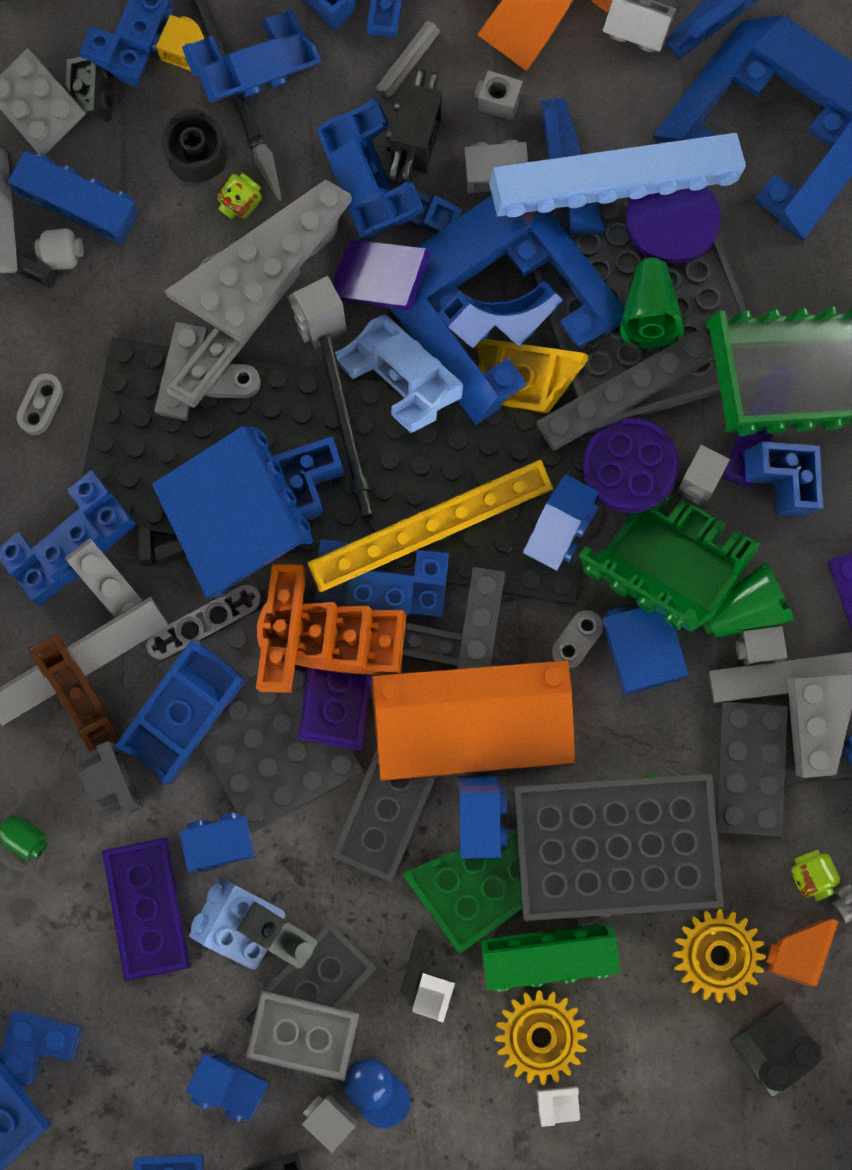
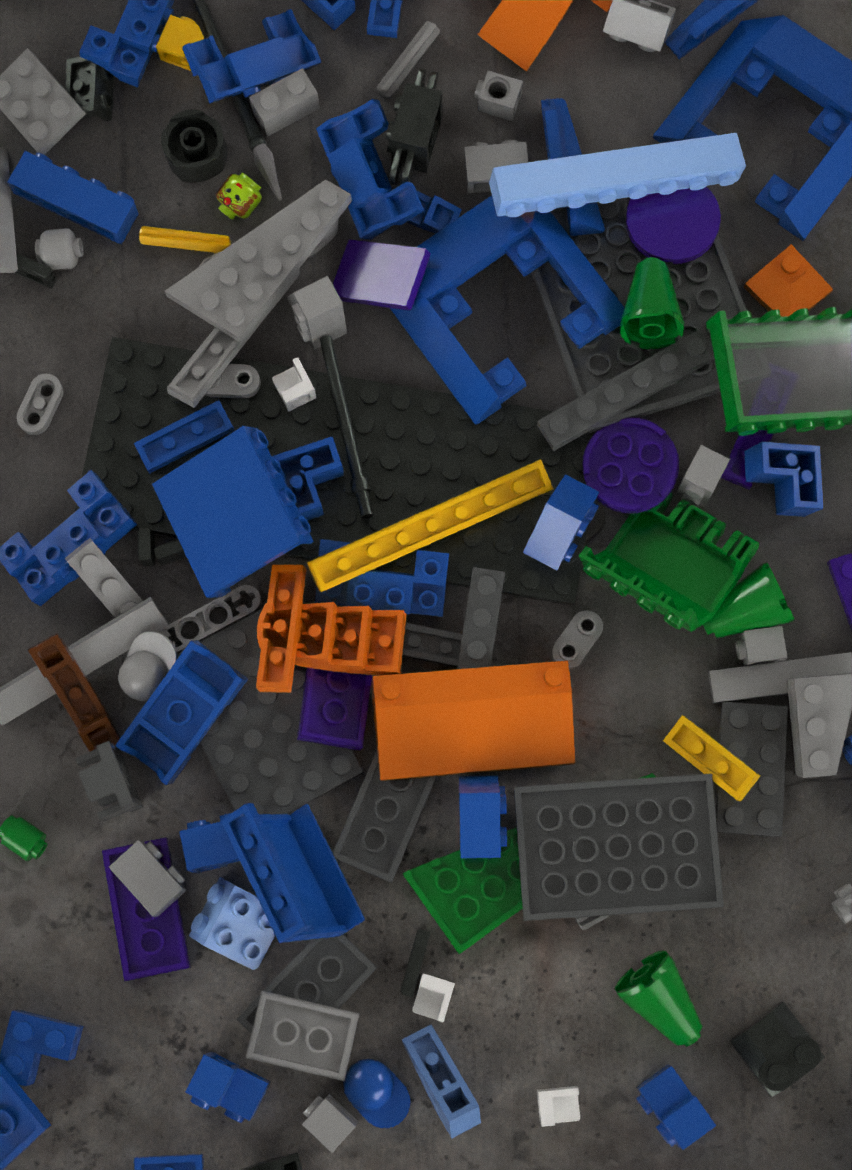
light grey plate [154,322,208,421] -> none
pearl dark grey torso [237,901,318,969] -> none
light blue bracket [335,314,463,433] -> none
arch [438,280,563,348] -> none
yellow wing [474,339,589,414] -> none
green brick [480,923,620,992] -> none
yellow gear [495,990,588,1085] -> none
blue brick [602,605,689,696] -> none
yellow gear [672,909,766,1003] -> none
orange slope [765,919,839,986] -> none
lime head [791,850,840,902] -> none
none -> light grey brick [109,840,187,917]
none -> light grey cap [118,631,177,701]
none -> blue plate [134,400,234,474]
none -> yellow axle [139,226,231,253]
none -> blue panel [221,803,365,943]
none -> light grey brick [249,68,320,137]
none -> white panel [272,357,317,412]
none -> medium blue slope [402,1025,481,1139]
none -> green cone [614,950,702,1047]
none -> blue brick [636,1064,716,1150]
none -> yellow plate [663,715,761,802]
none -> orange plate [744,244,833,317]

